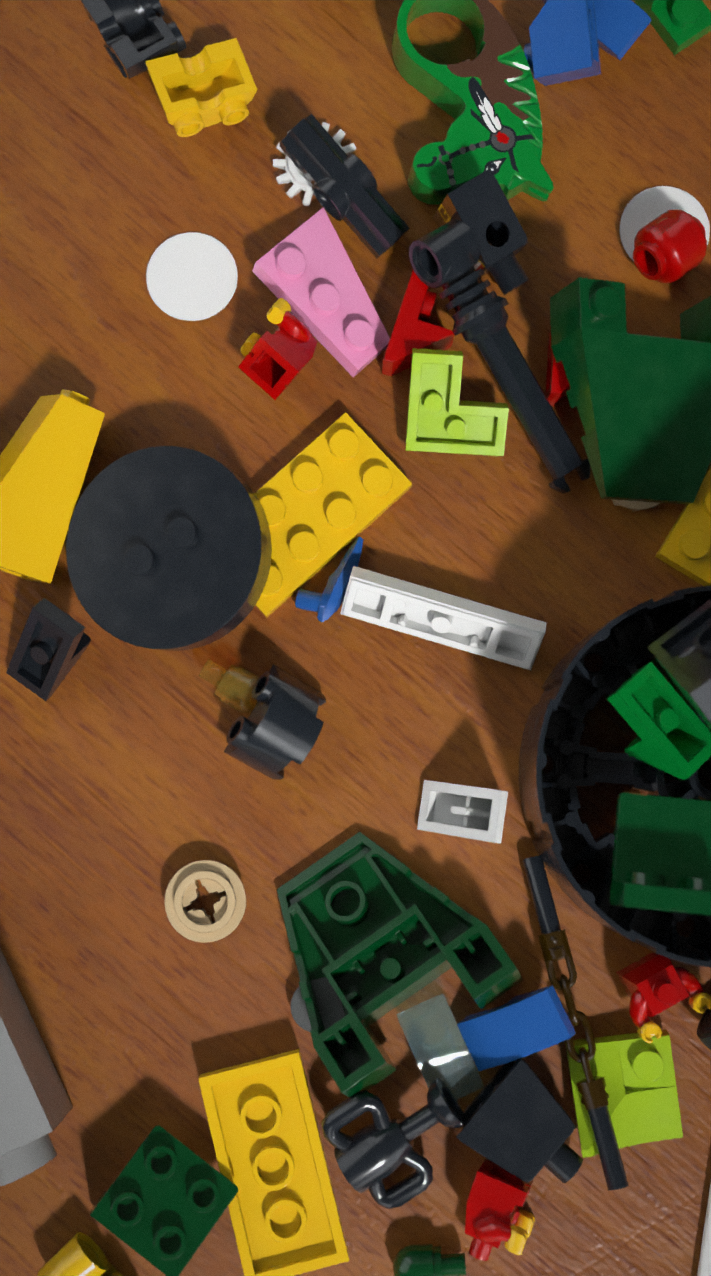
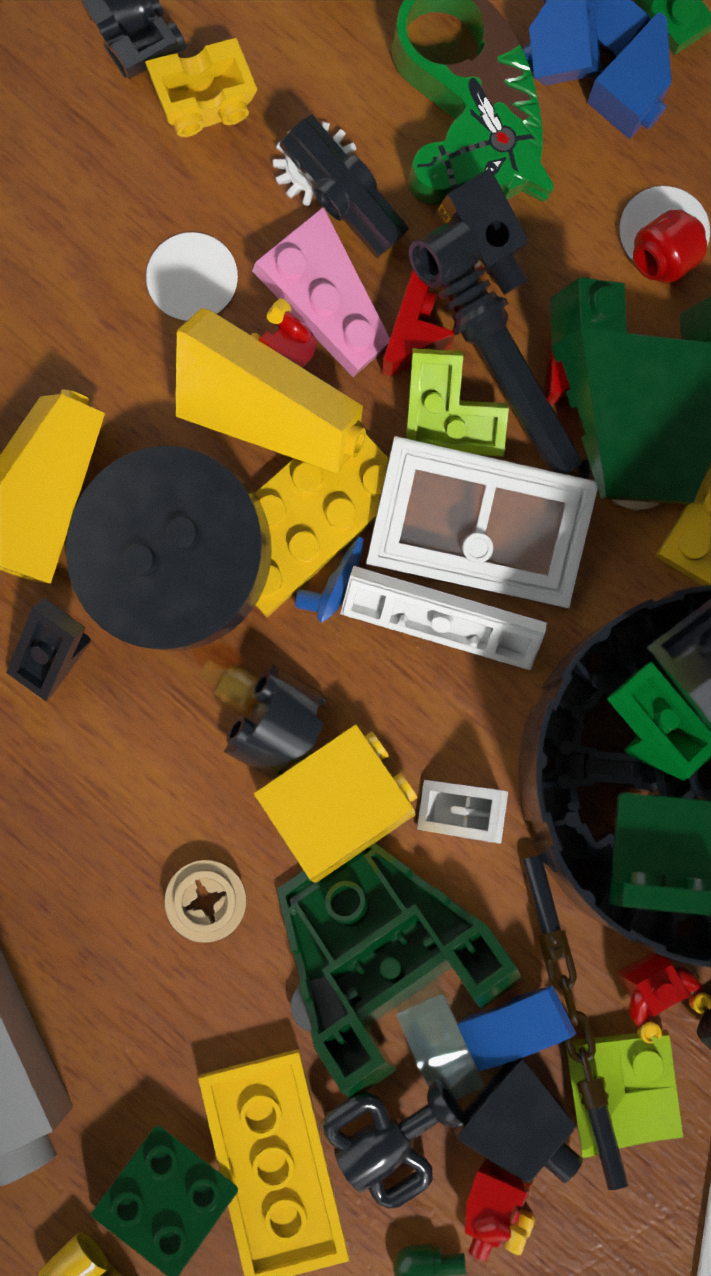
none -> yellow slope [176,308,366,473]
none -> yellow brick [254,725,418,883]
none -> white door [366,436,598,608]
none -> blue slope [587,11,671,139]

